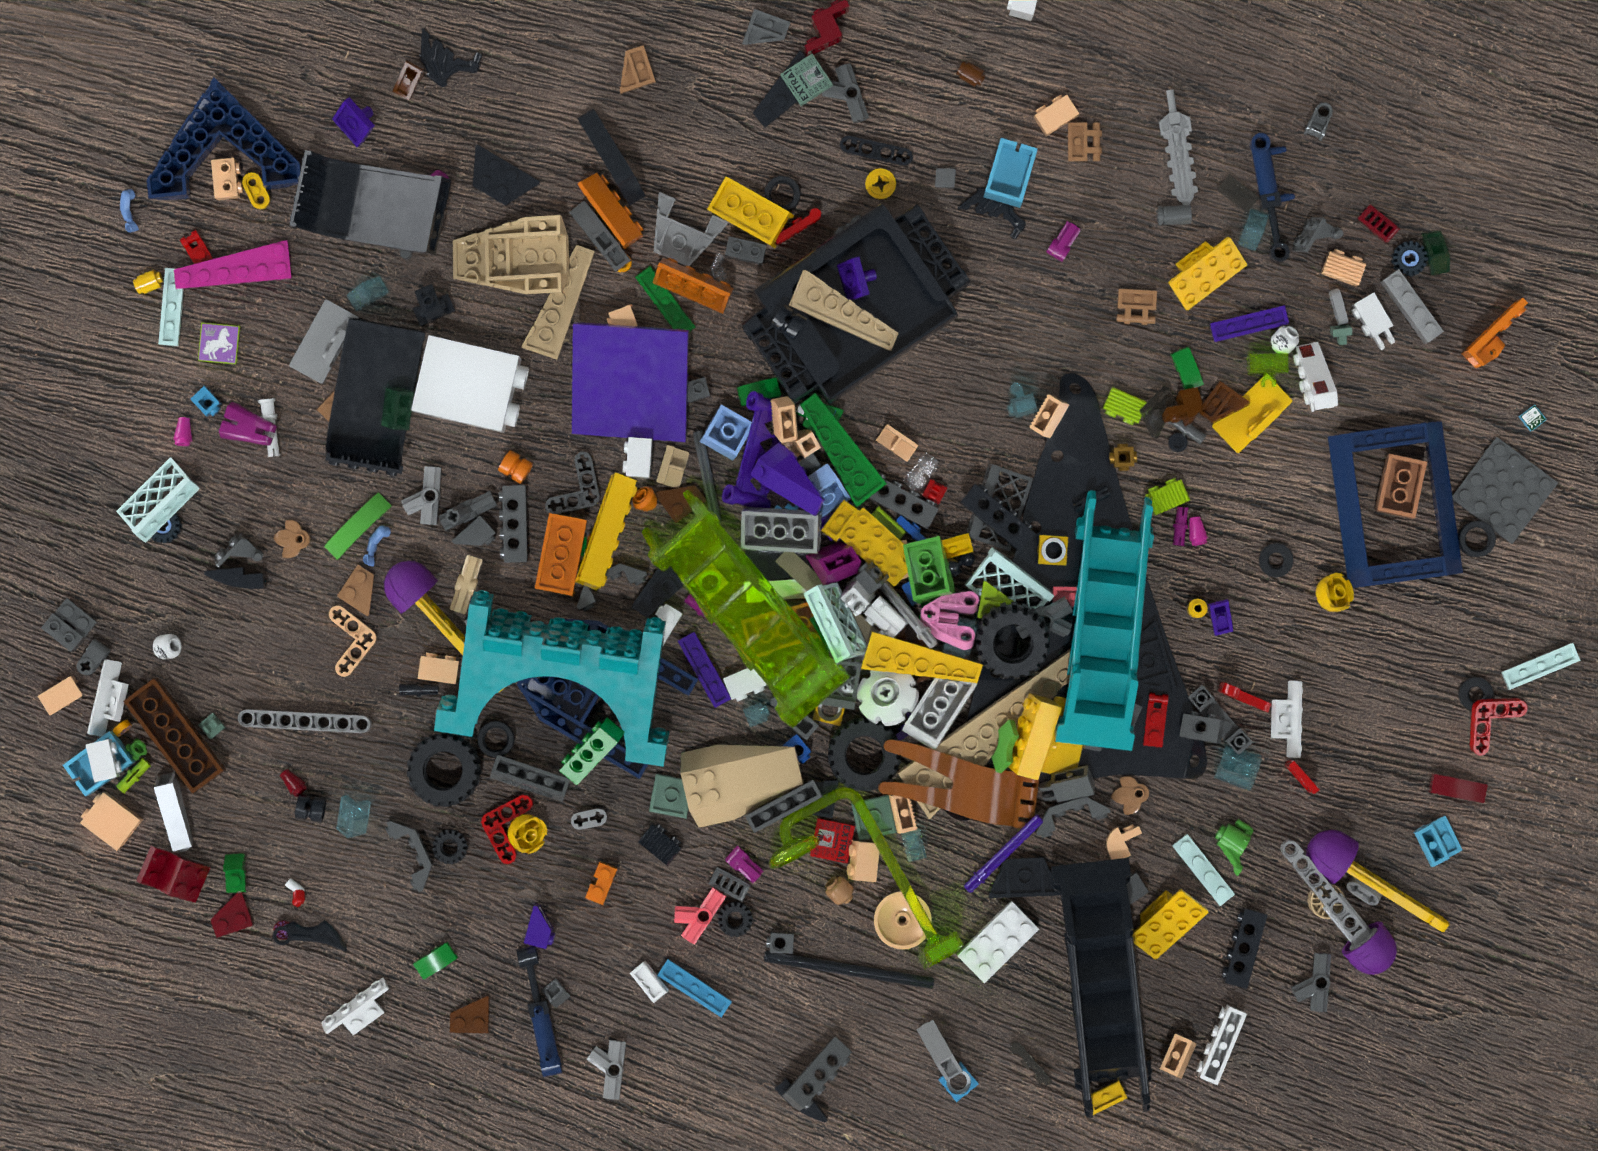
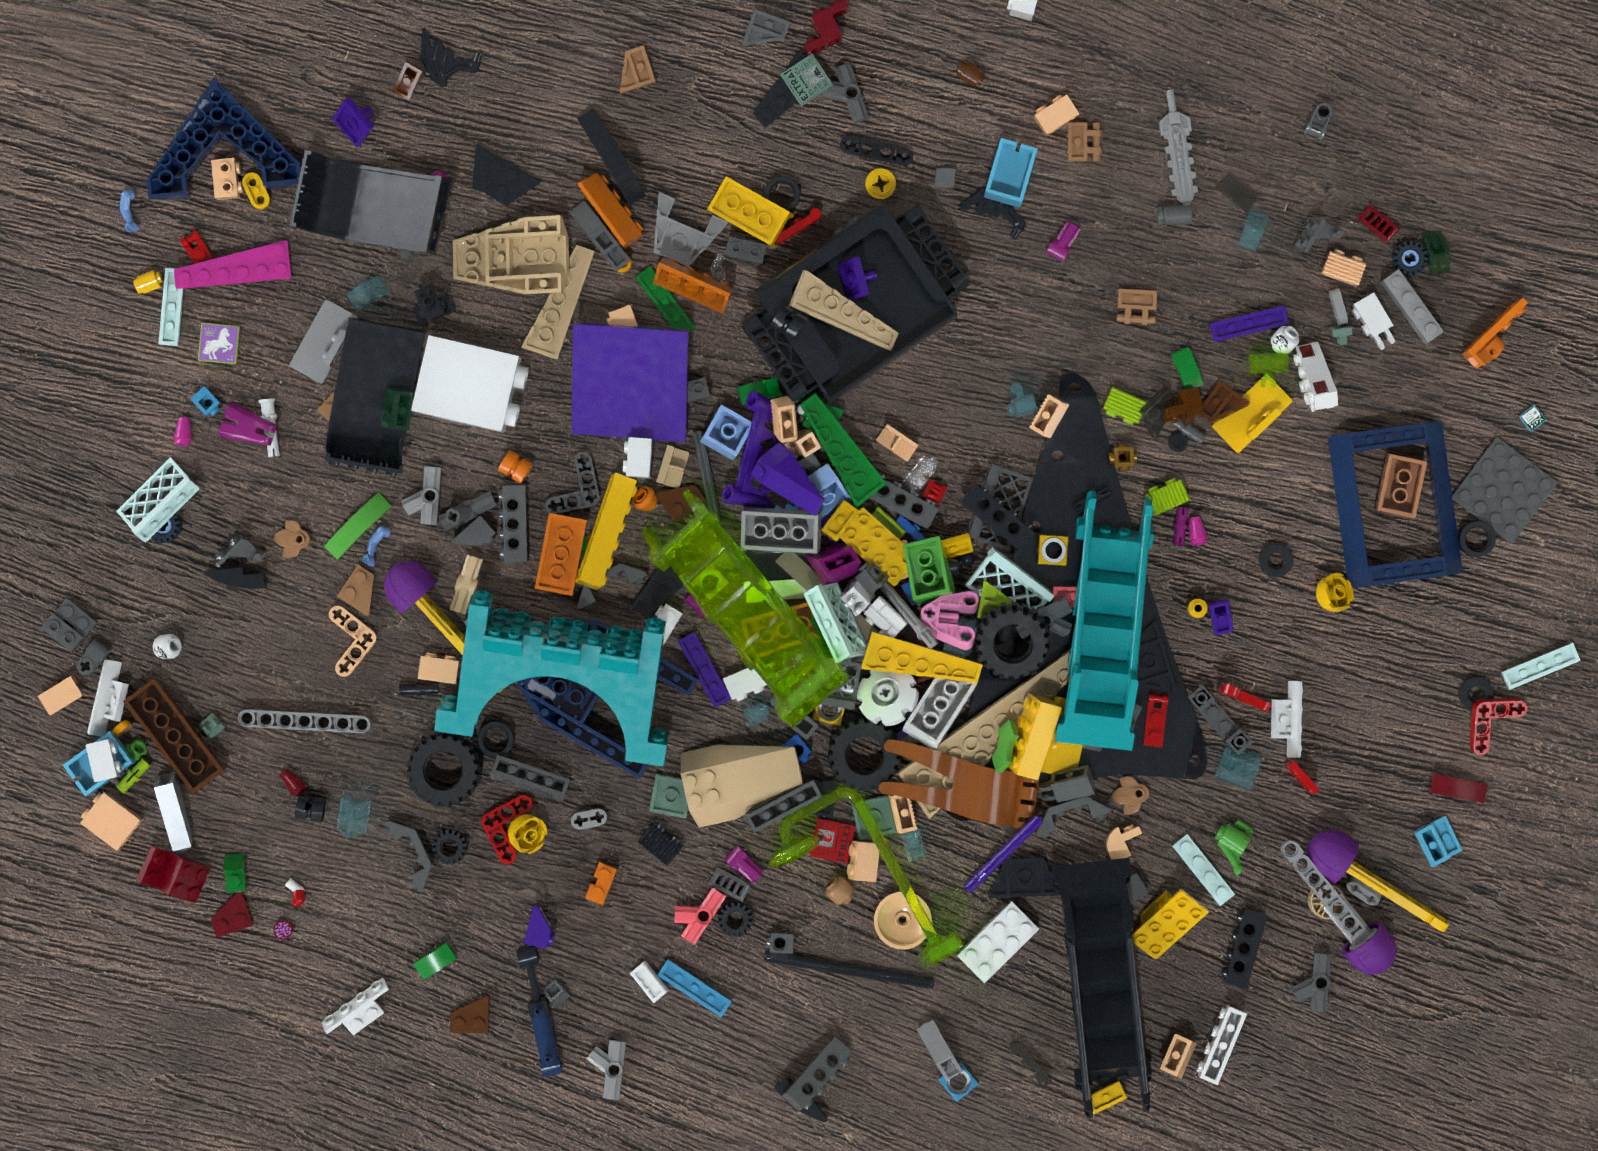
black piece [272,920,347,952] -> none
brick [559,718,625,785] -> none
yellow bracket [1168,237,1247,310] -> none
dark grey brick [1180,711,1225,744] -> none
dark blue piece [1249,133,1295,263] -> none

